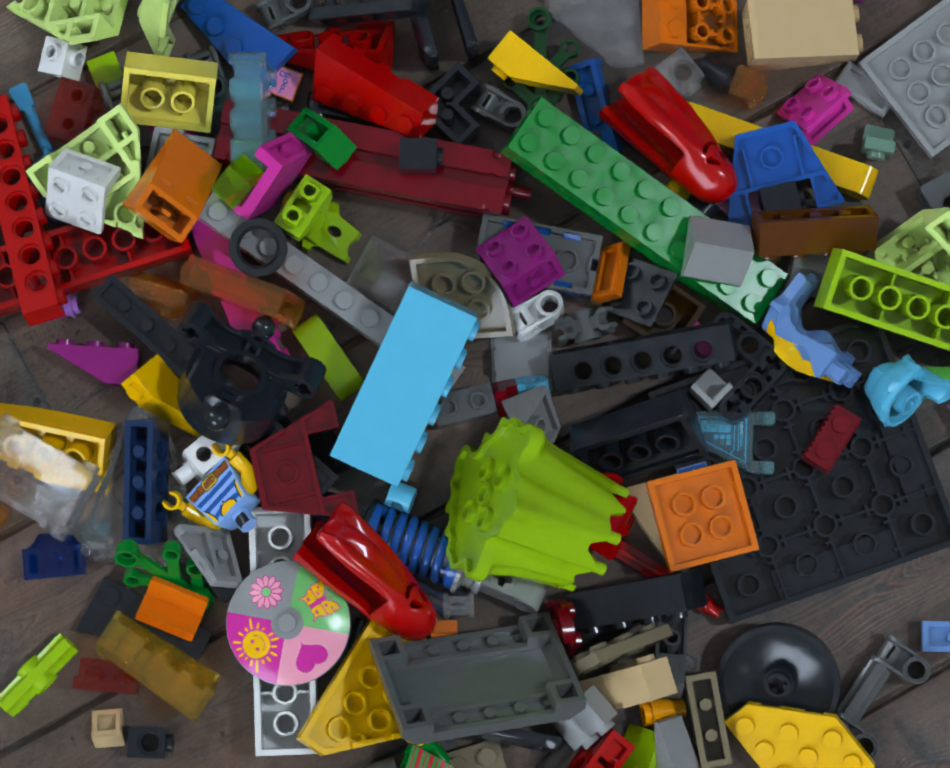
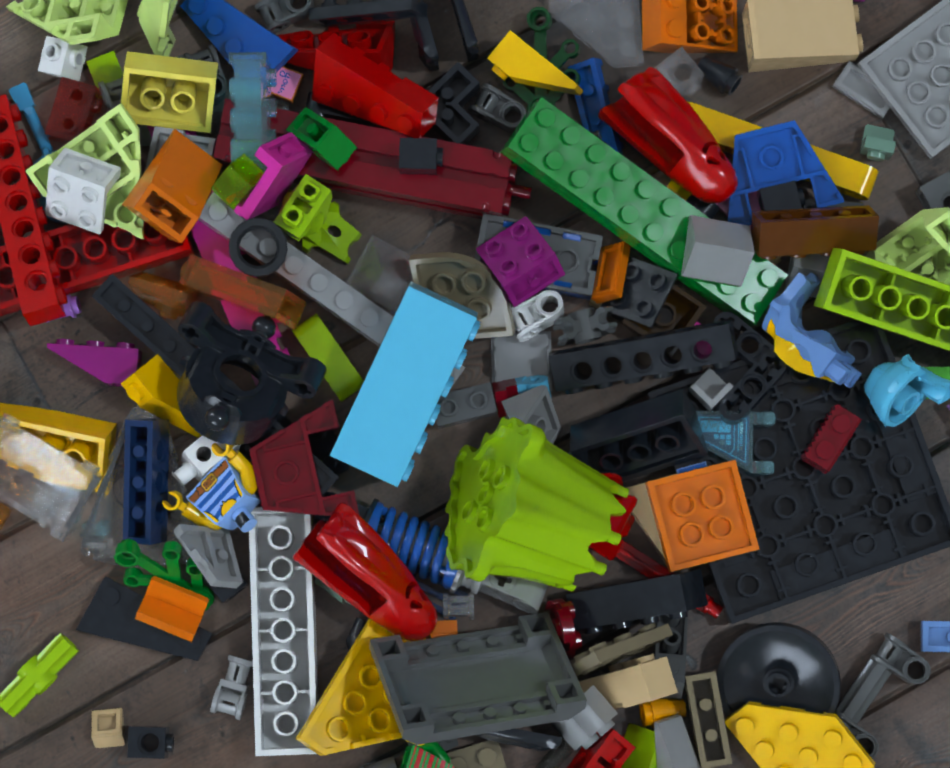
clear blue slope [22,531,87,581] -> none
clear red bracket [72,658,142,694] -> none
clear yellow wedge [93,610,221,722] -> none
dish [226,561,351,686] -> none
medium azure leg [384,480,422,514] -> none
clear orange bracket [729,64,769,109] -> none
dark pink bracket [777,74,854,146] -> none
none -> light grey connector [210,655,253,720]

